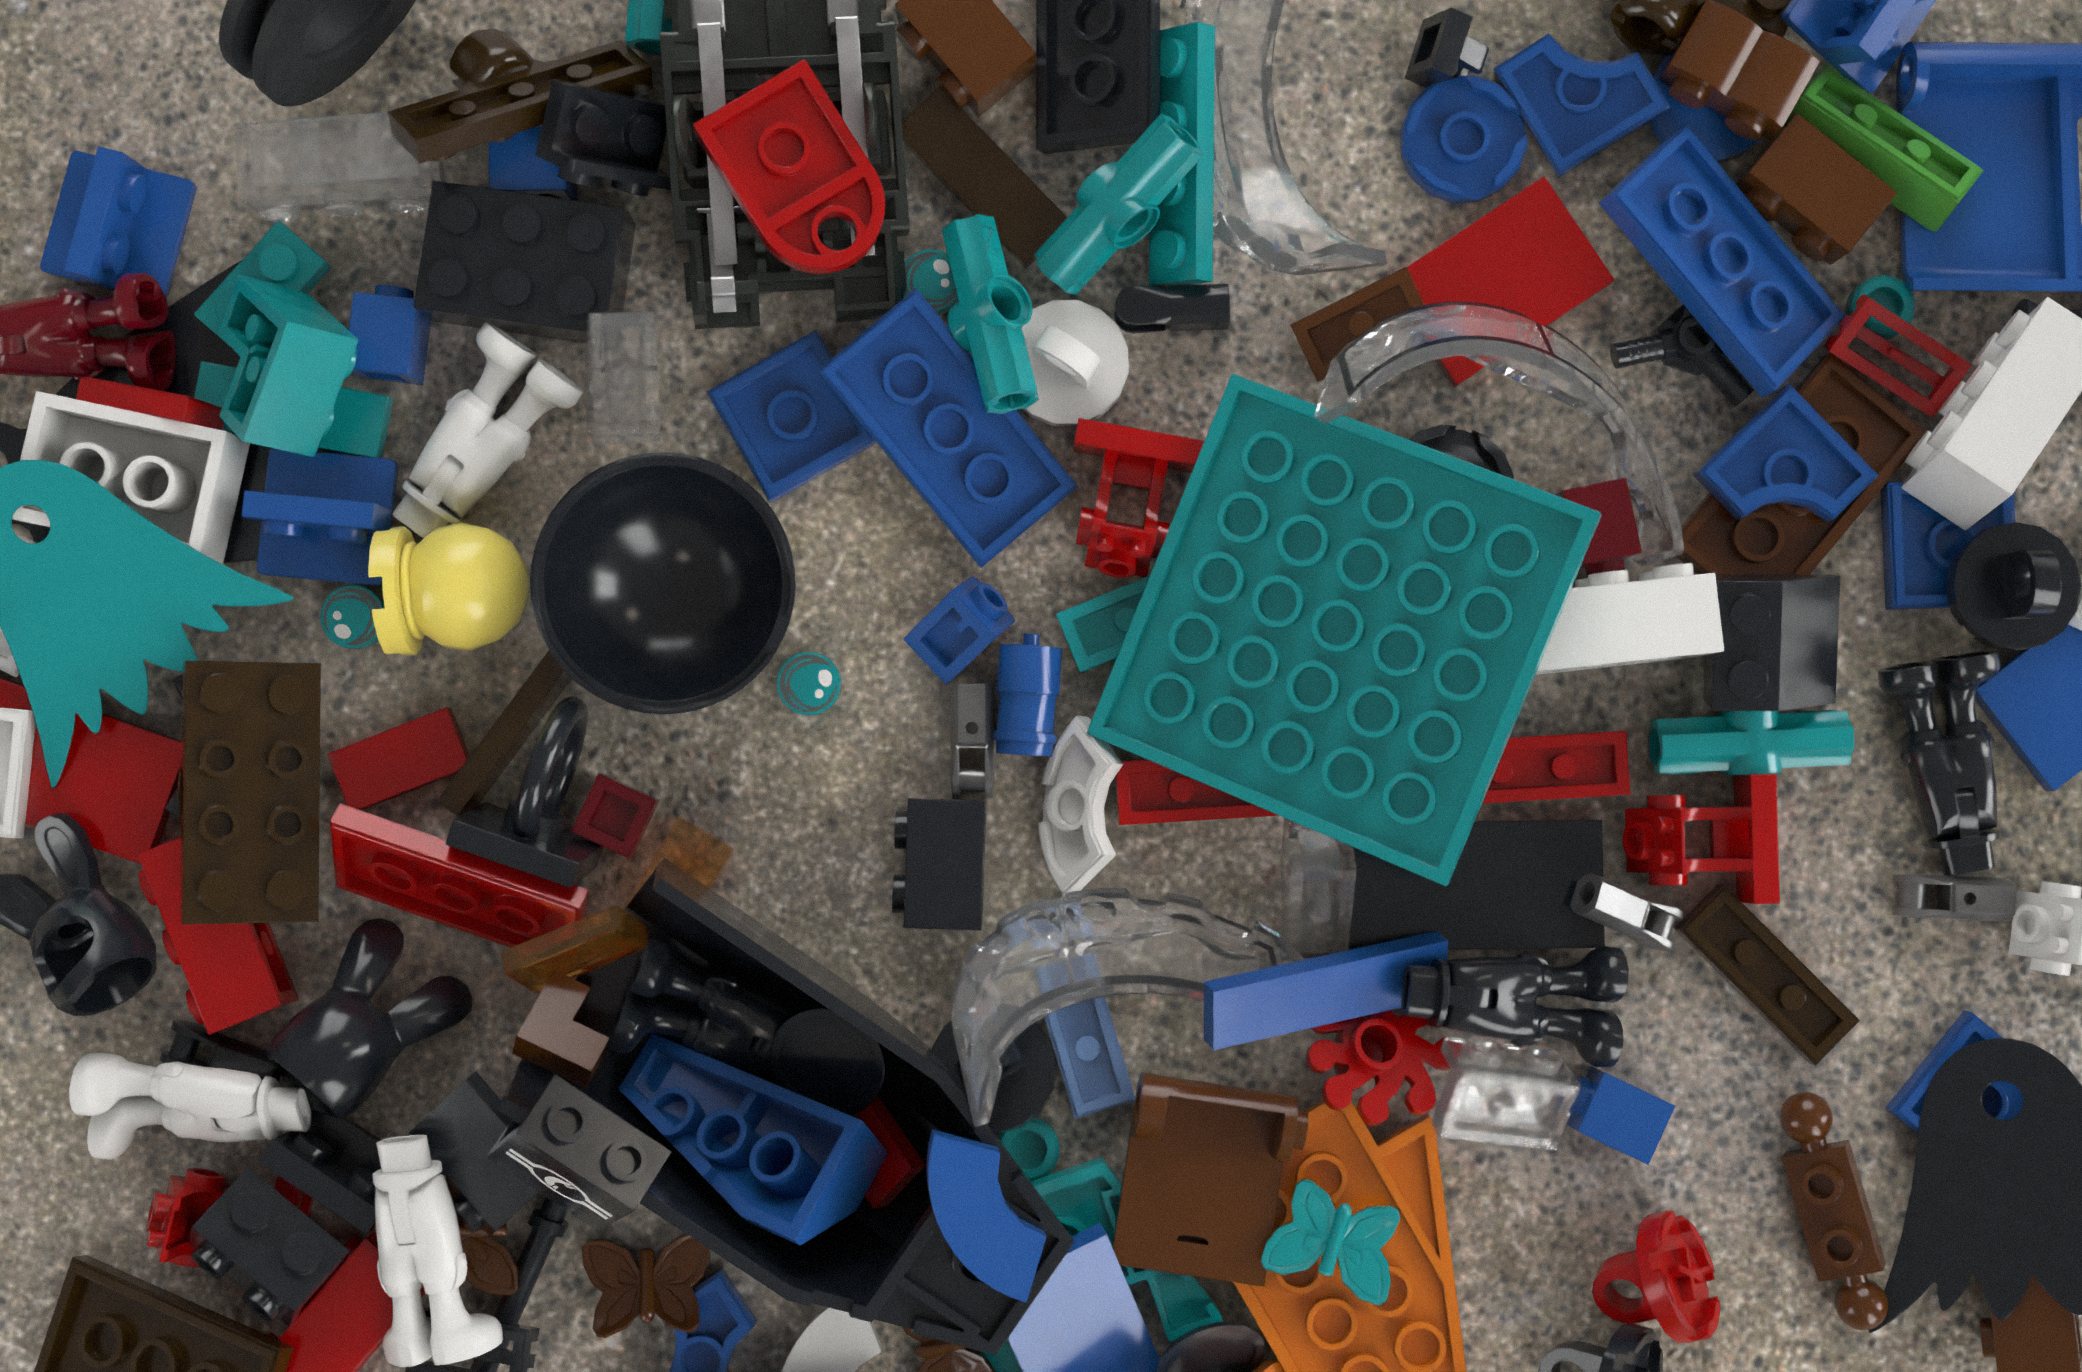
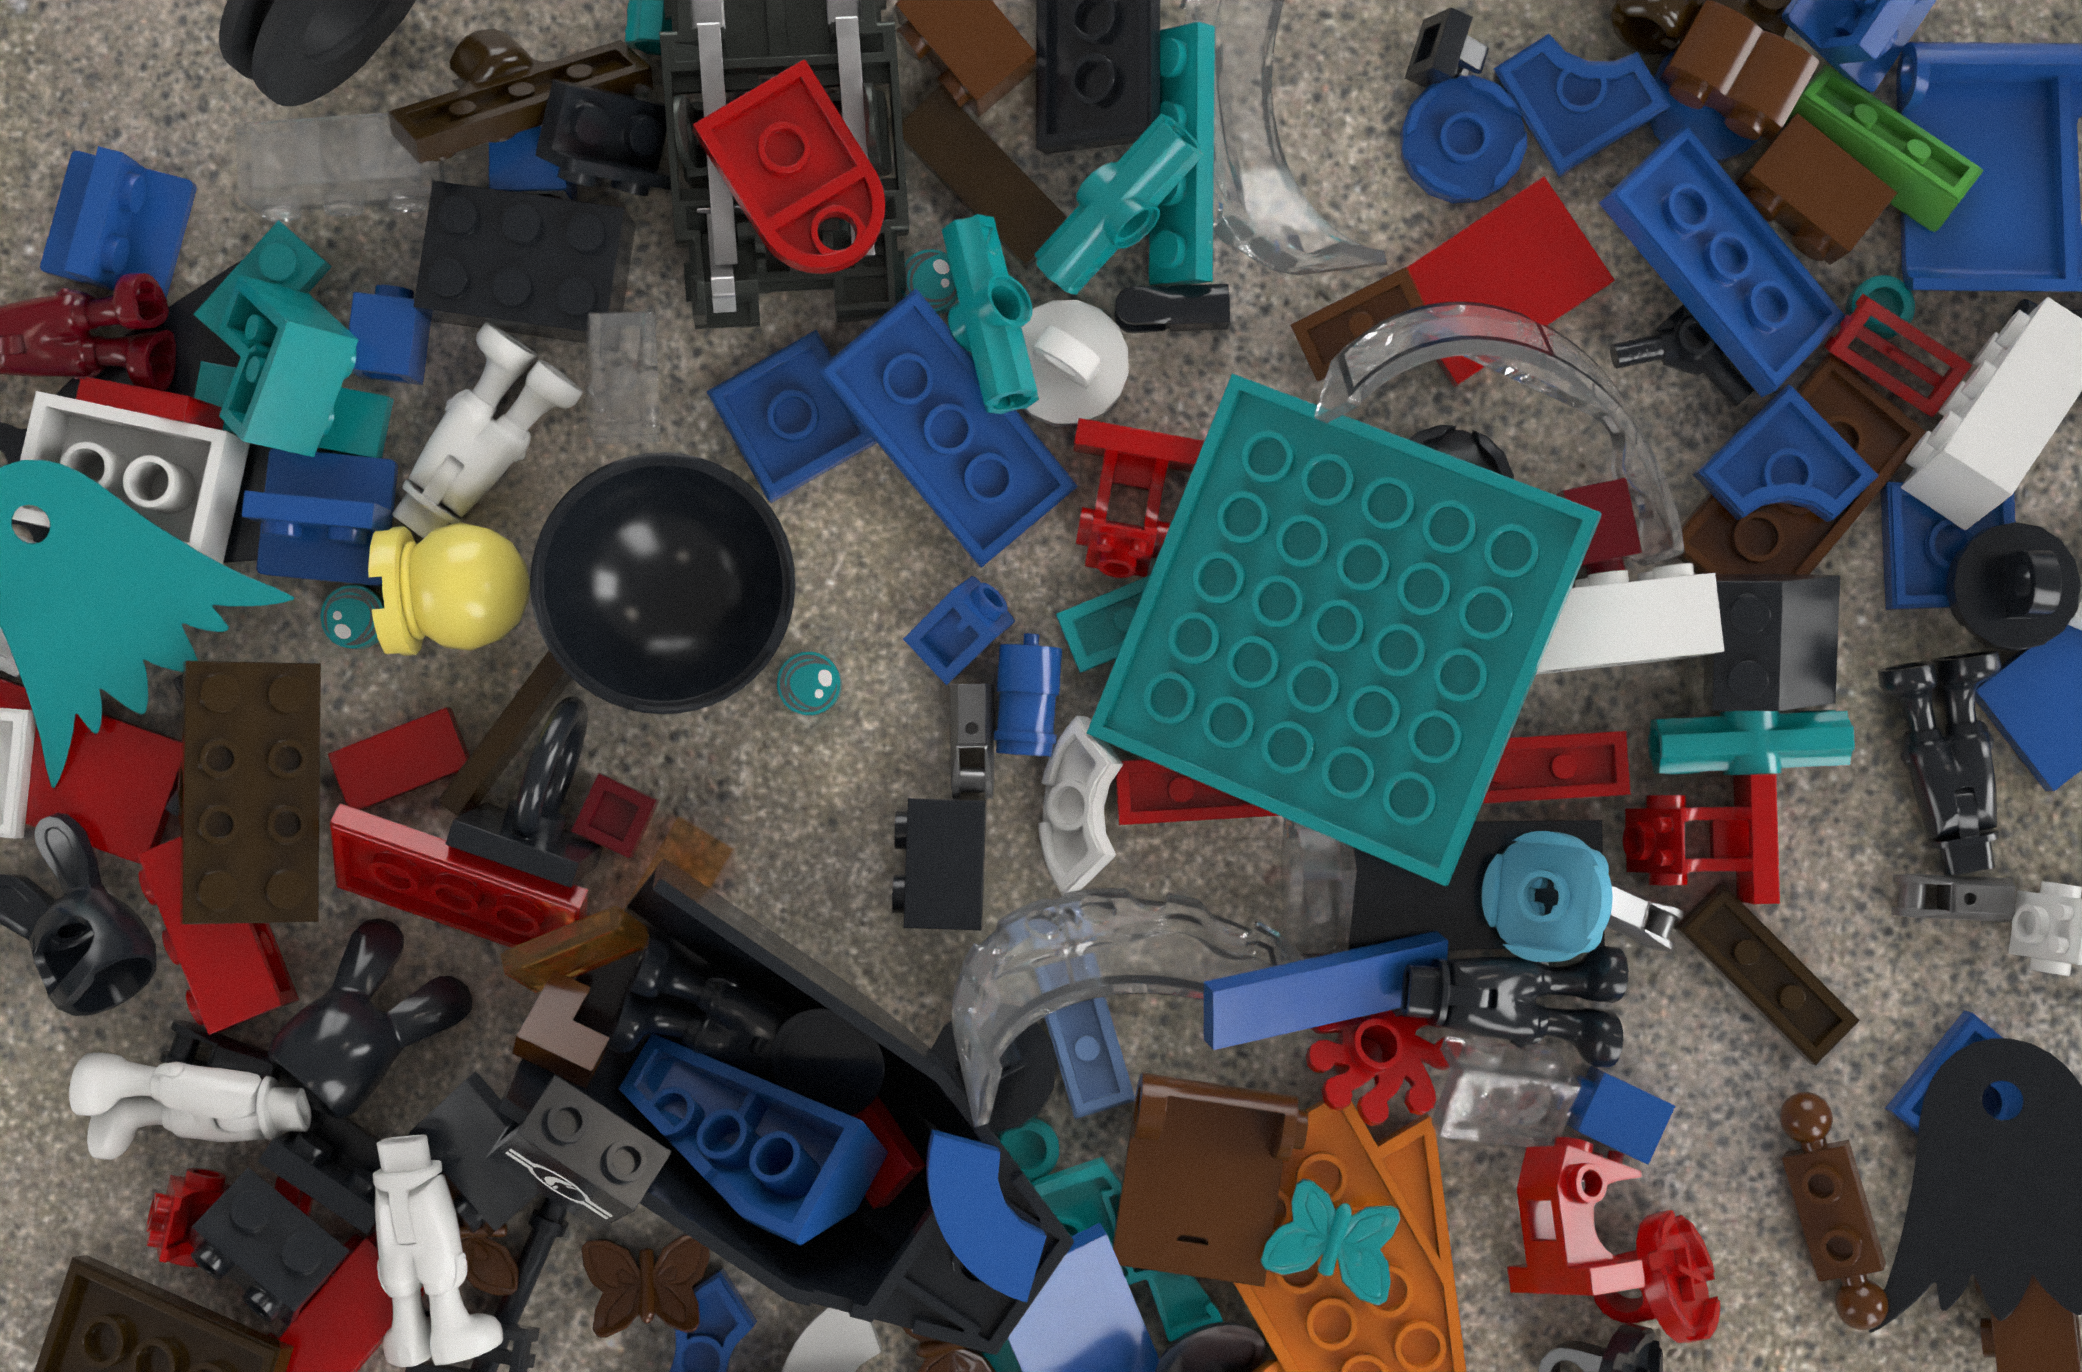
none -> medium azure plate [1482,831,1613,962]
none -> red tile [1507,1137,1645,1296]

